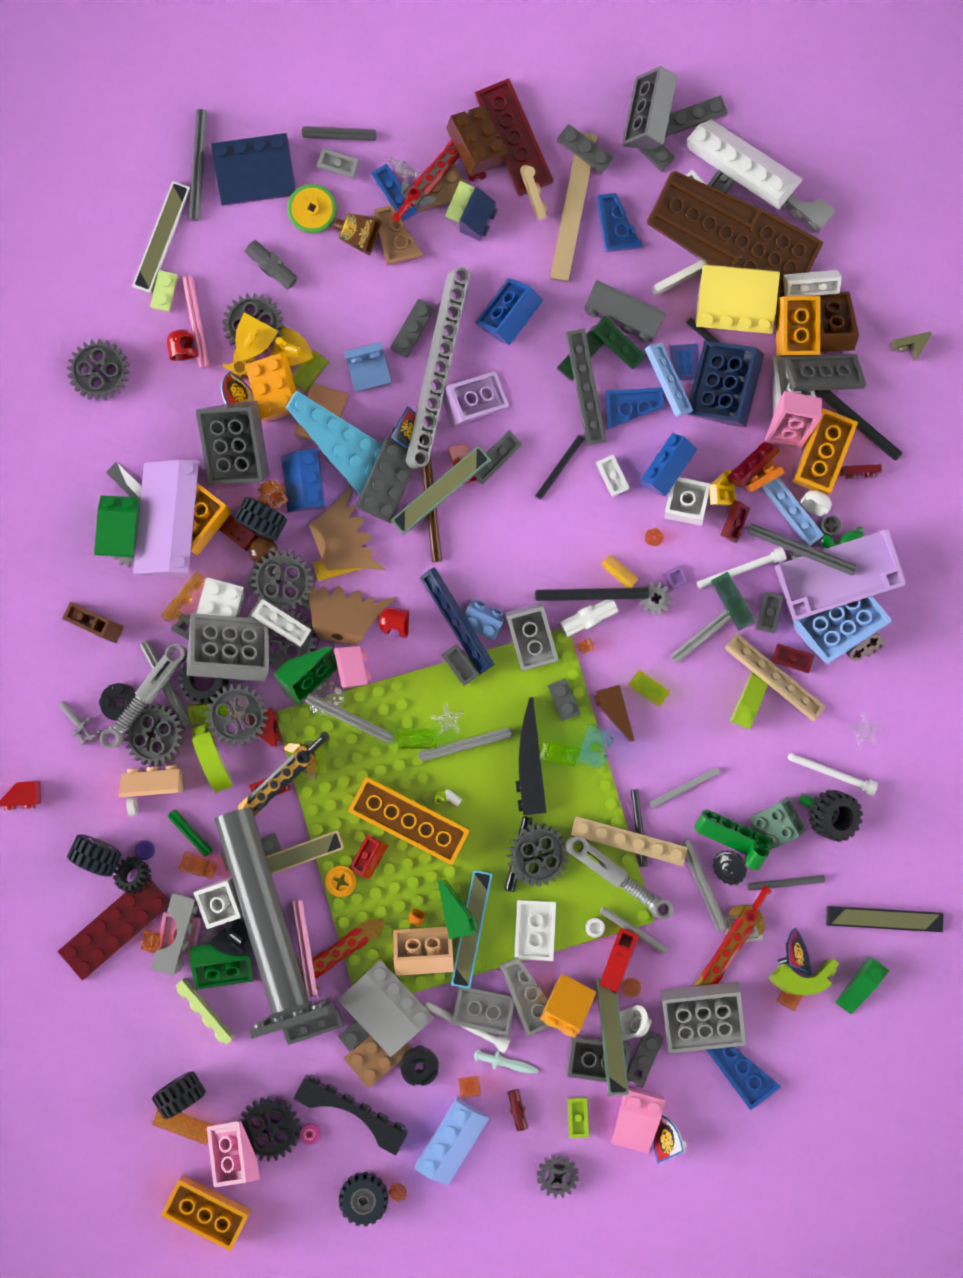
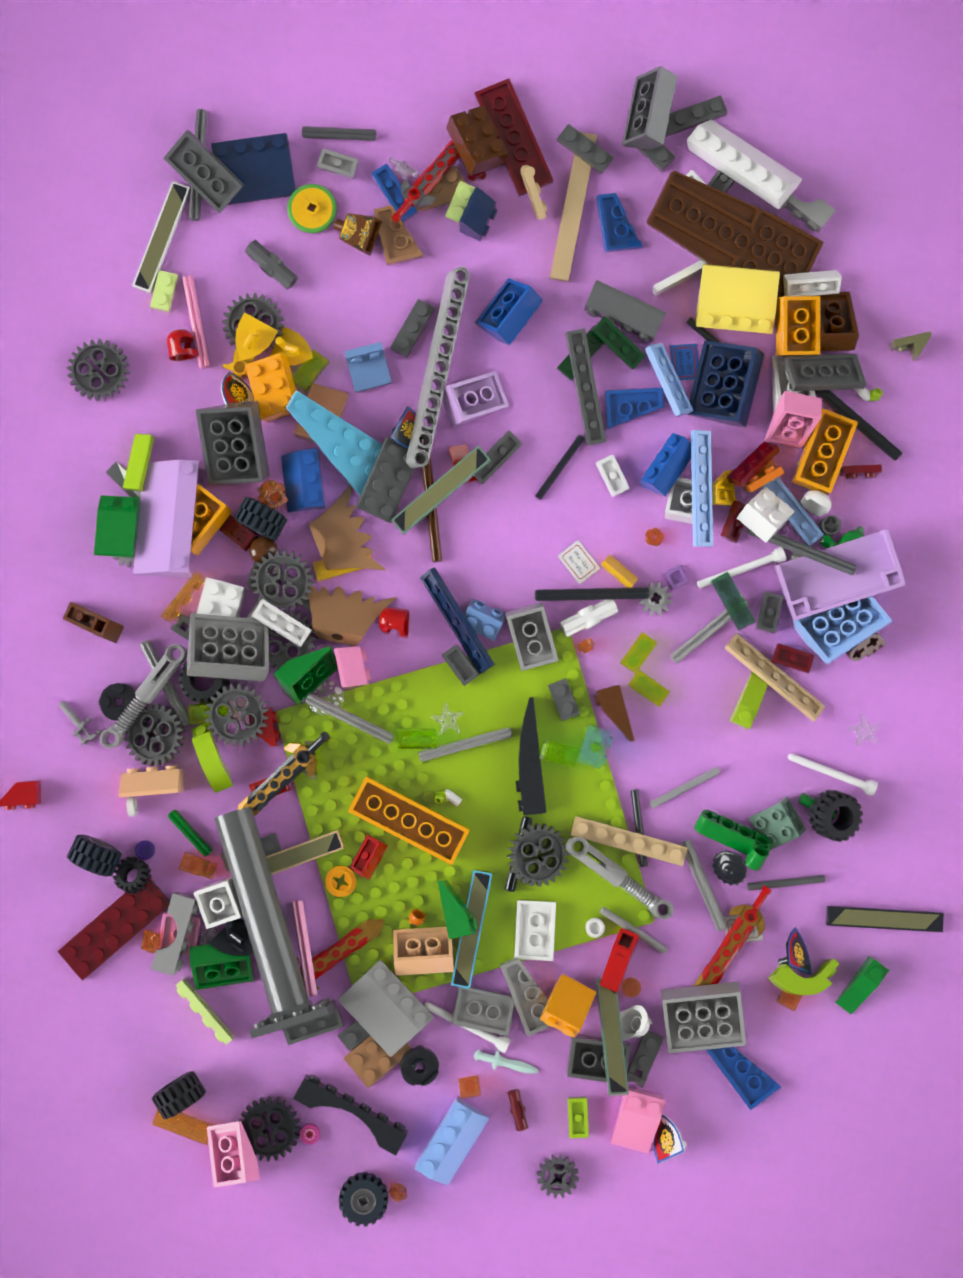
light orange brick [160,1174,252,1251] -> none
none -> lime tile [123,434,155,491]
none -> dark grey plate [163,130,245,213]
none -> clear sticker [558,540,600,584]
none -> clear neon green plate [620,632,658,674]
none -> light blue tile [691,430,713,547]
none -> white brick [737,487,795,543]
none -> arm [854,388,883,401]

